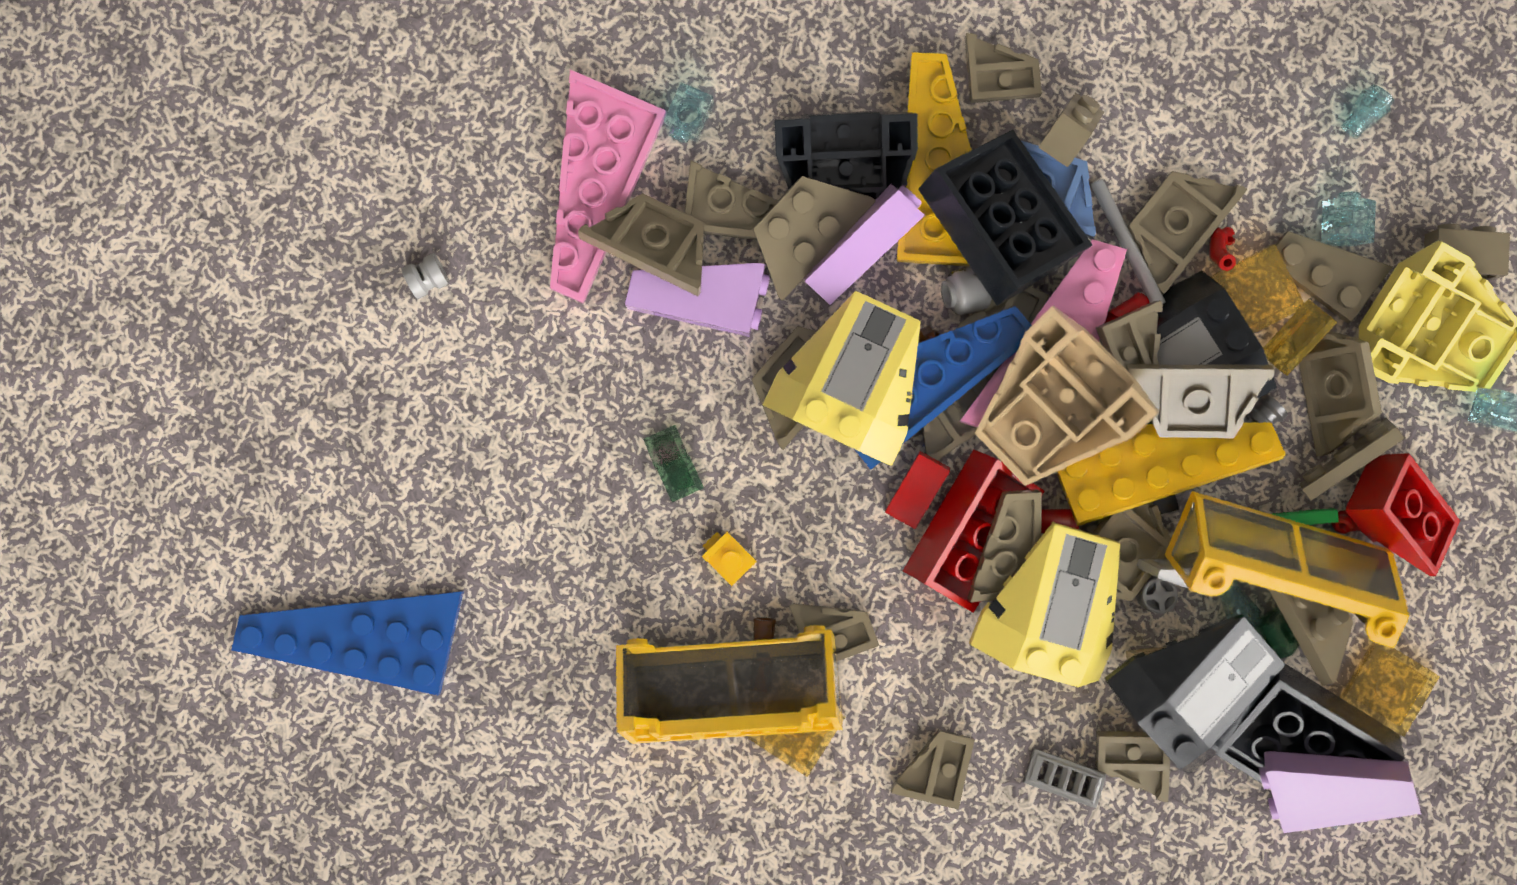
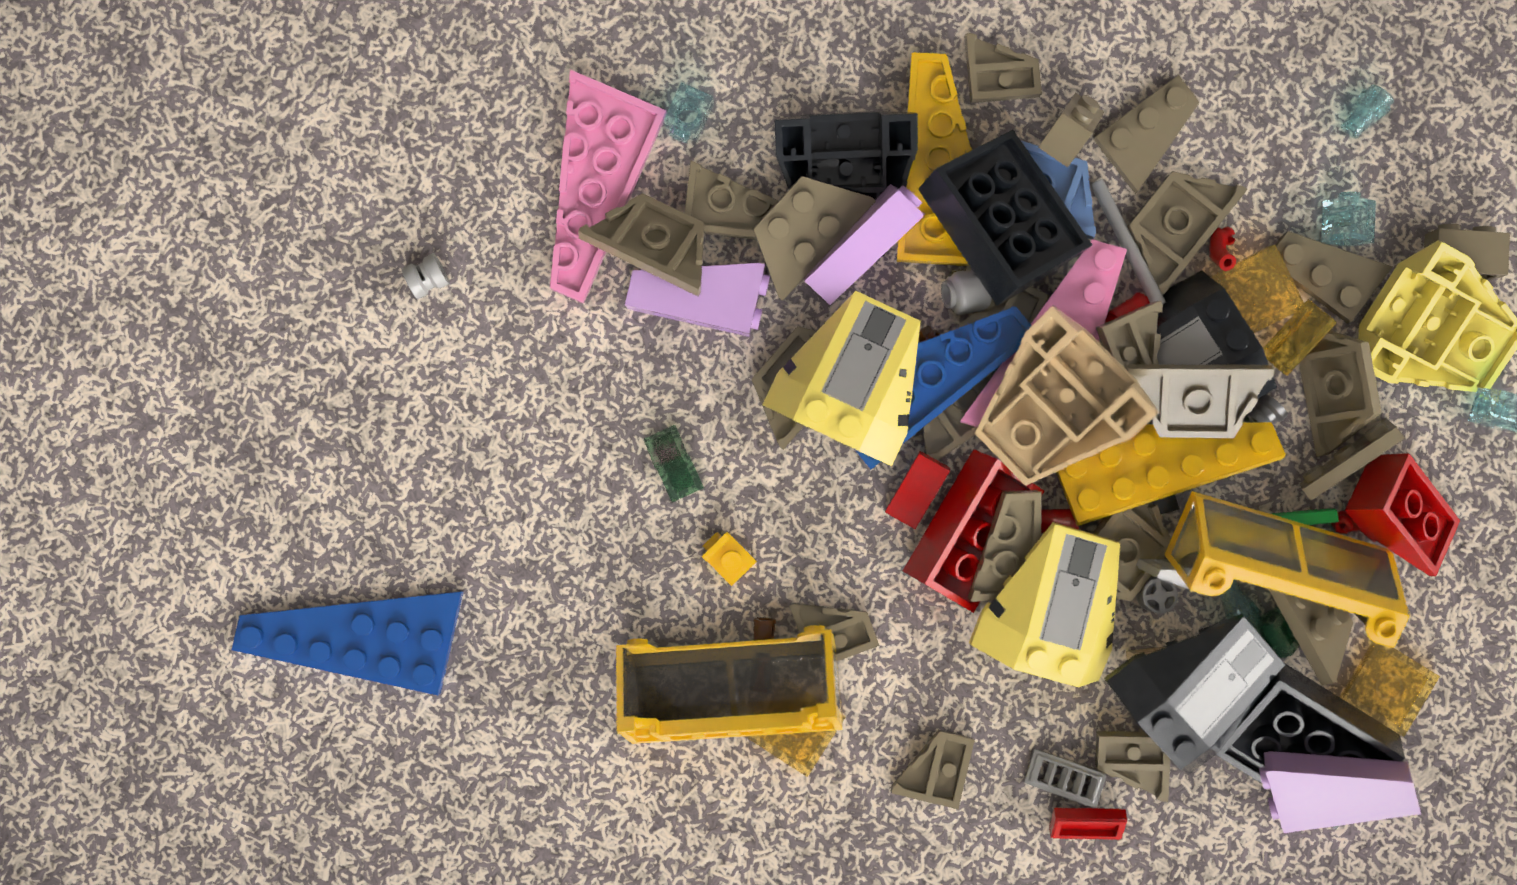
none -> red tile [1049,808,1128,840]
none -> dark tan wing [1093,75,1200,194]

